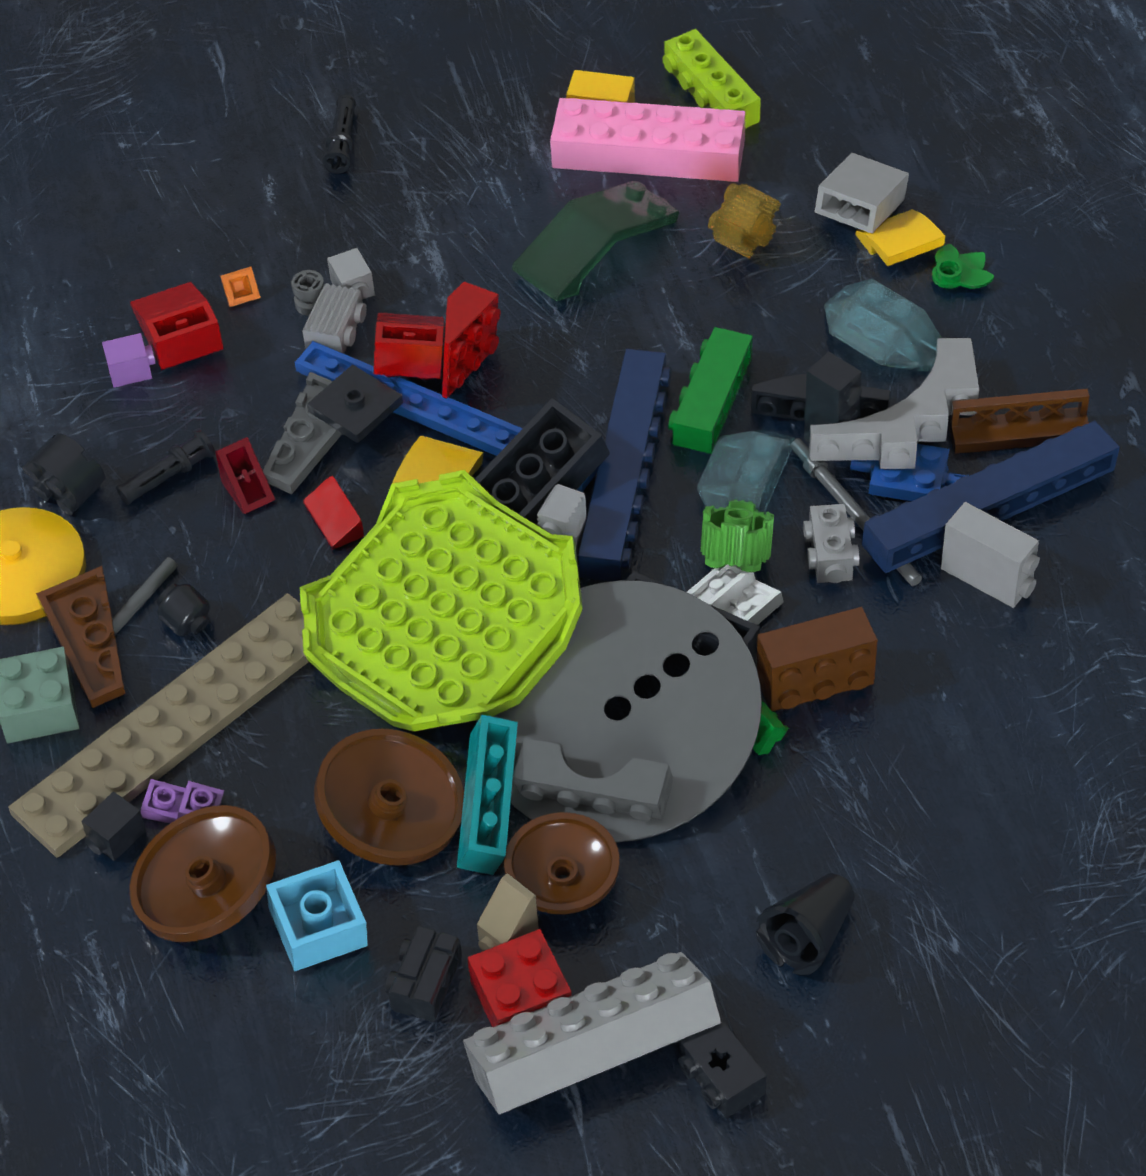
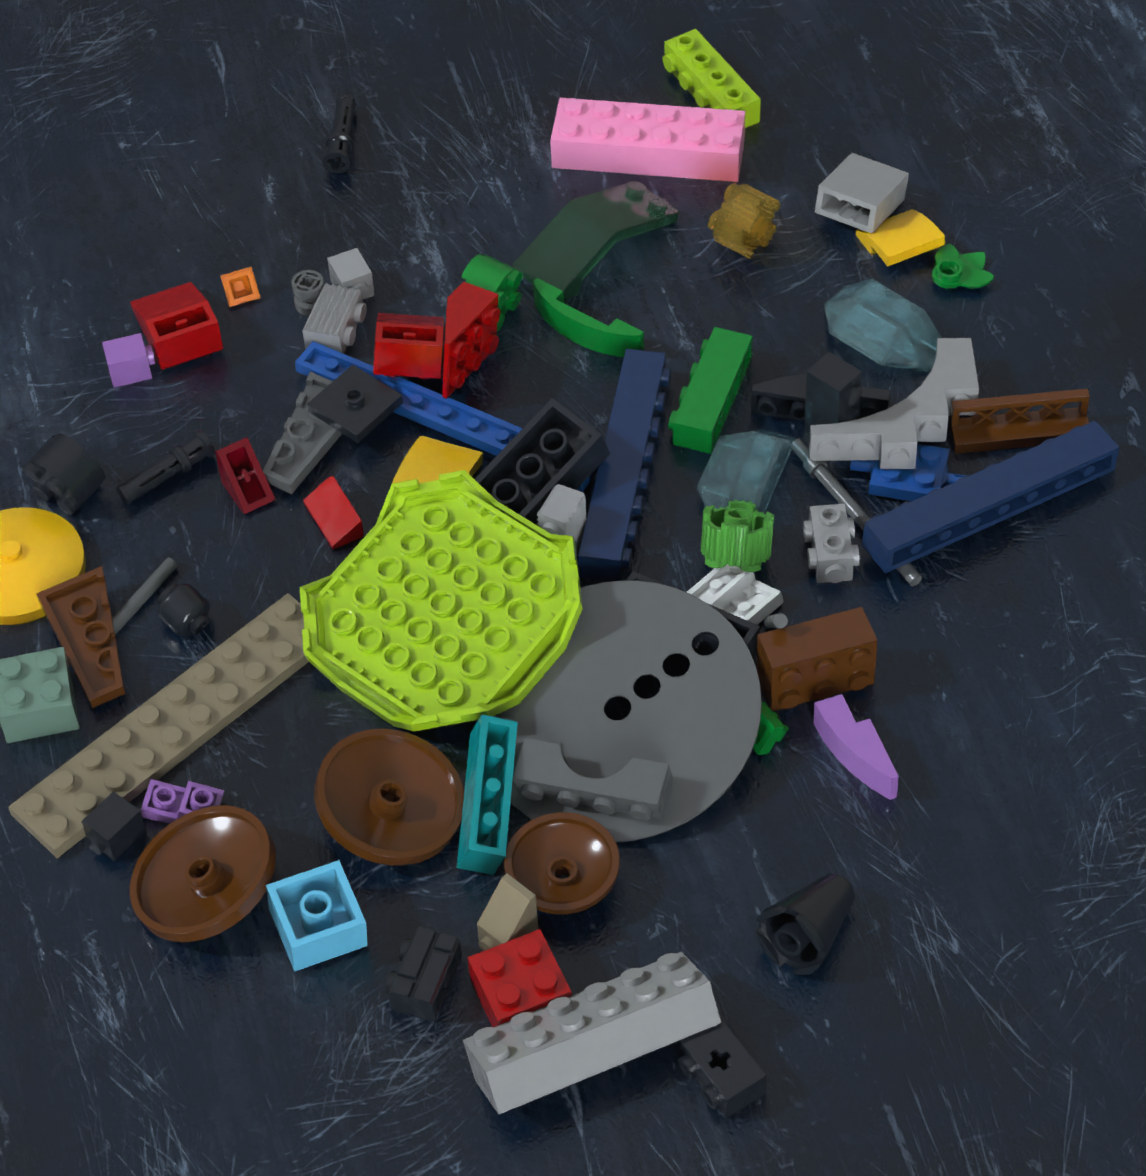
yellow brick [566,70,635,103] -> none
light grey brick [941,502,1040,608] -> none
none -> green brick [456,254,523,331]
none -> green slope [533,278,644,357]
none -> dark grey bar [764,613,788,629]
none -> medium lavender slope [813,694,899,800]

